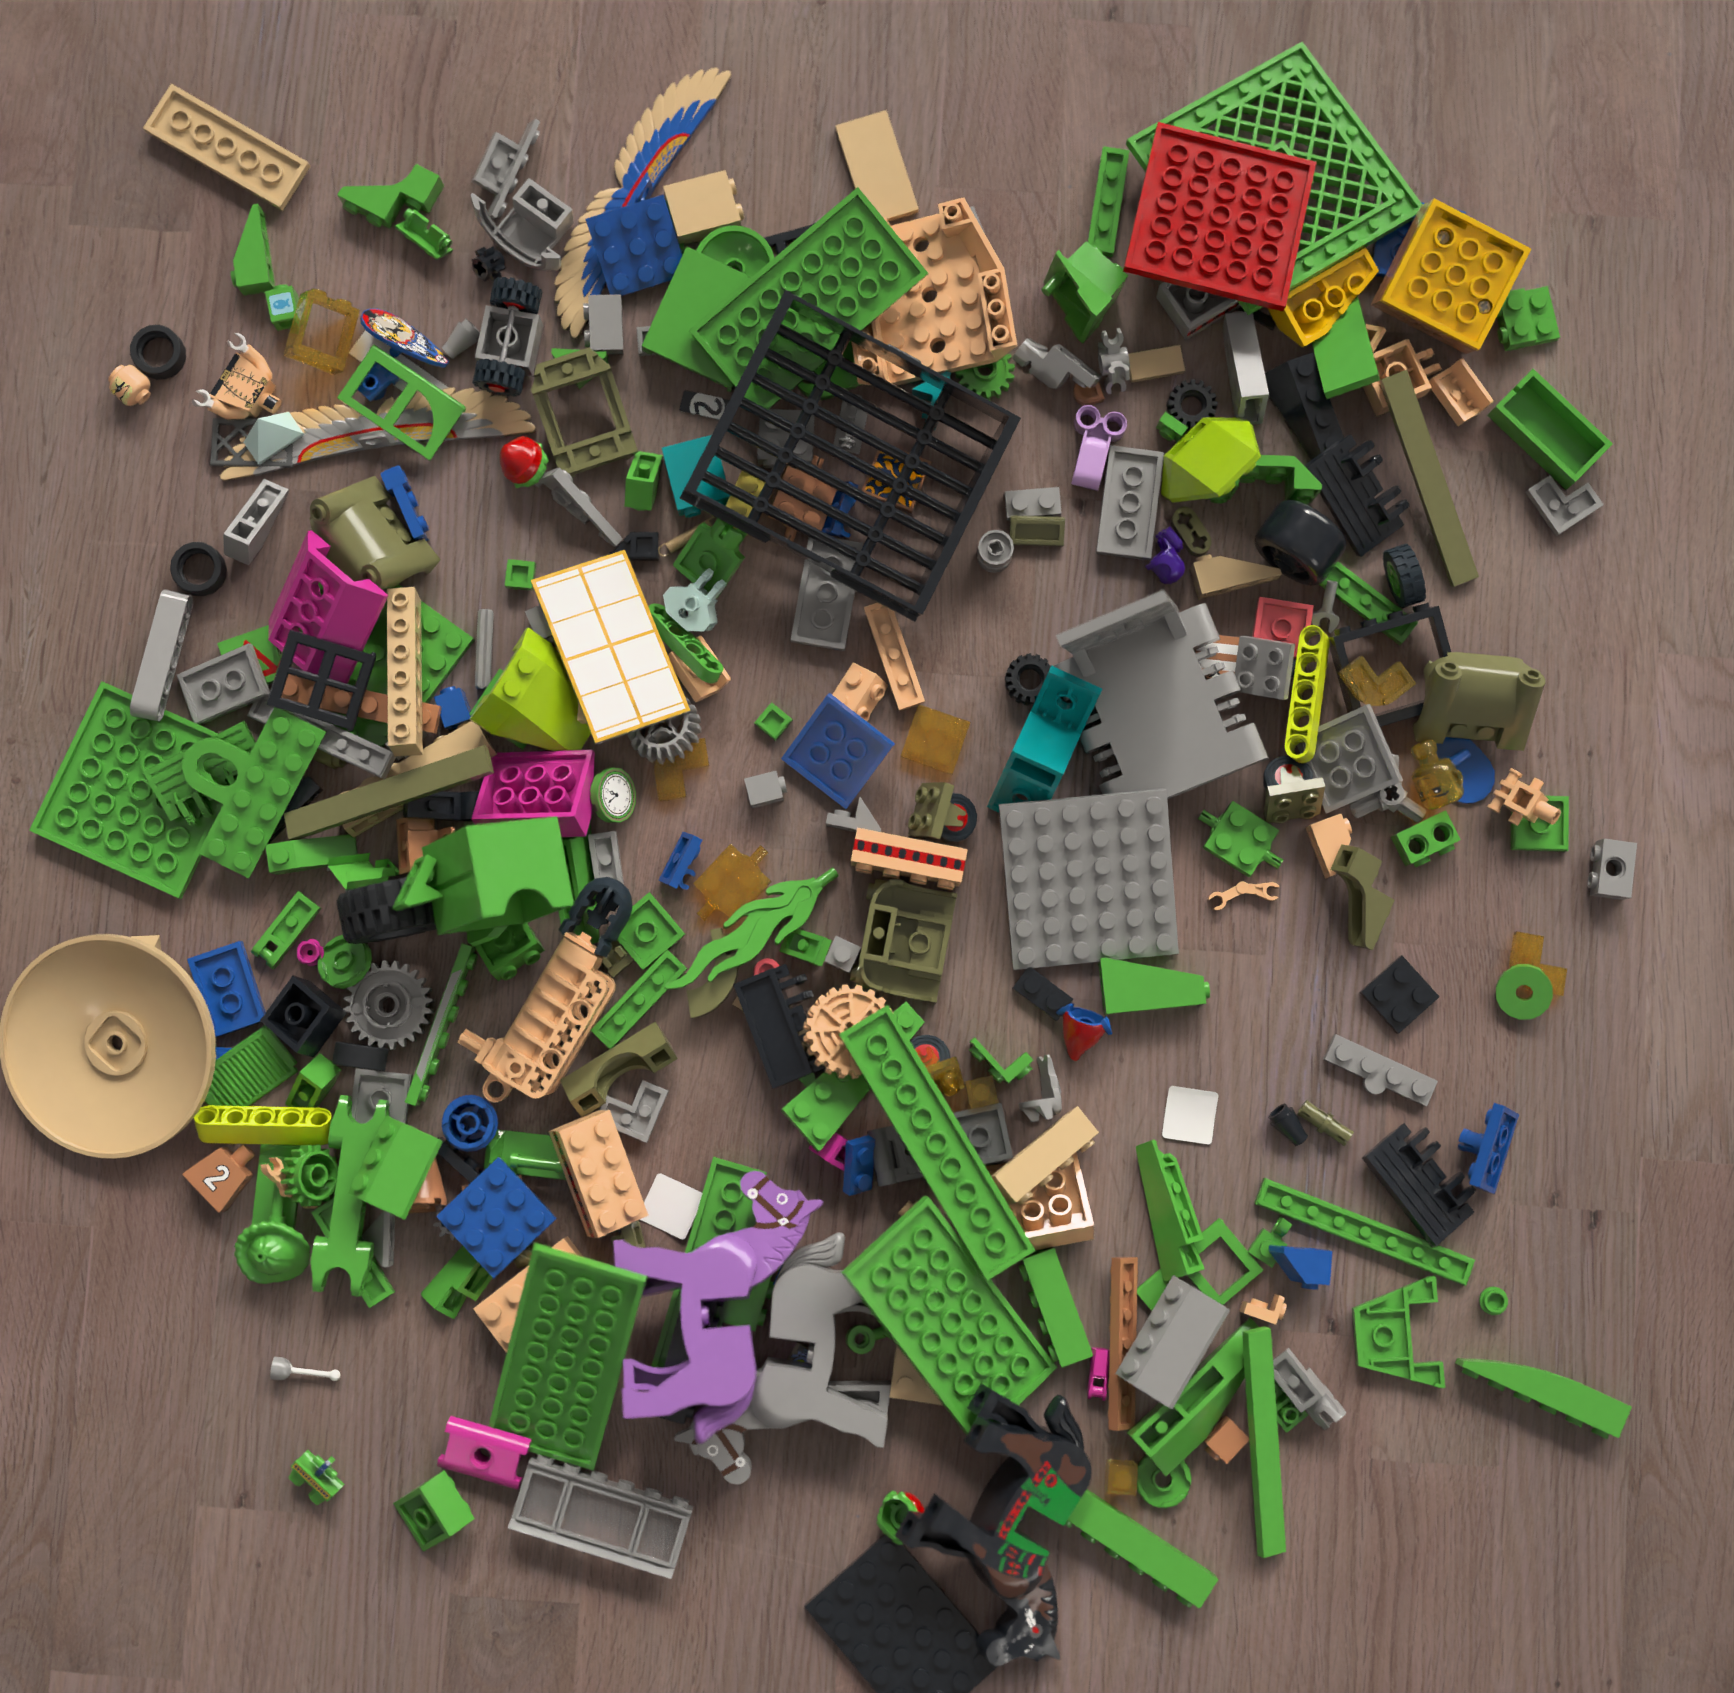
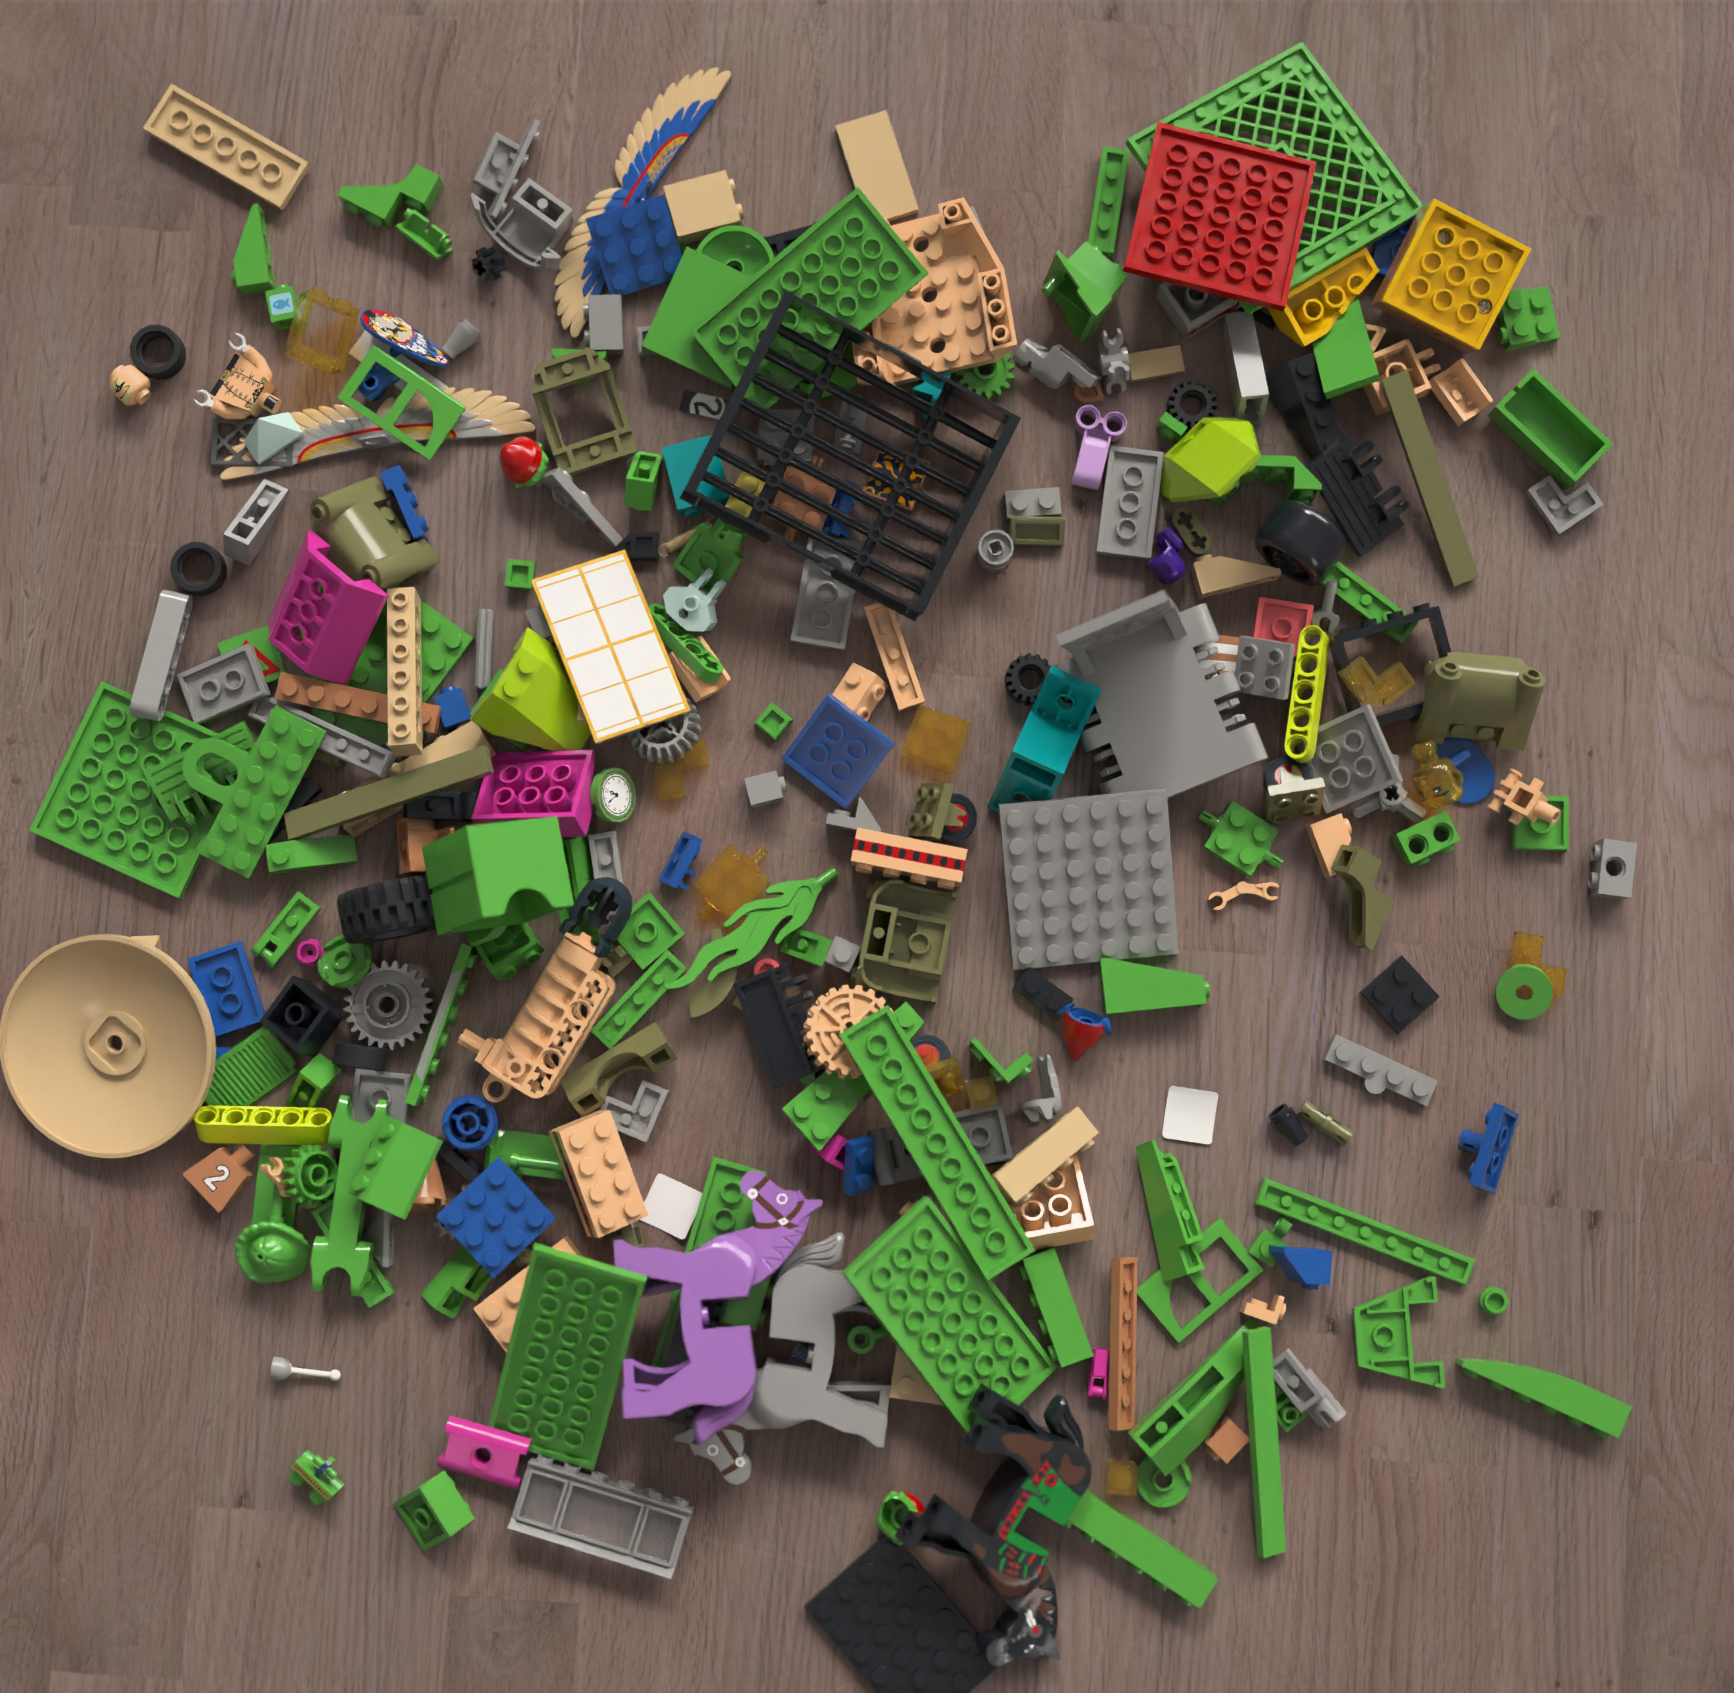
black window [266,629,377,732] -> none
bright green piece [327,853,399,891] -> none
bright green slope [392,854,444,911] -> none
brick [472,277,544,396] -> none
light grey slope [1115,1275,1230,1409] -> none
black hinge [1362,1123,1476,1247] -> none
black wheel [1383,544,1426,608] -> none

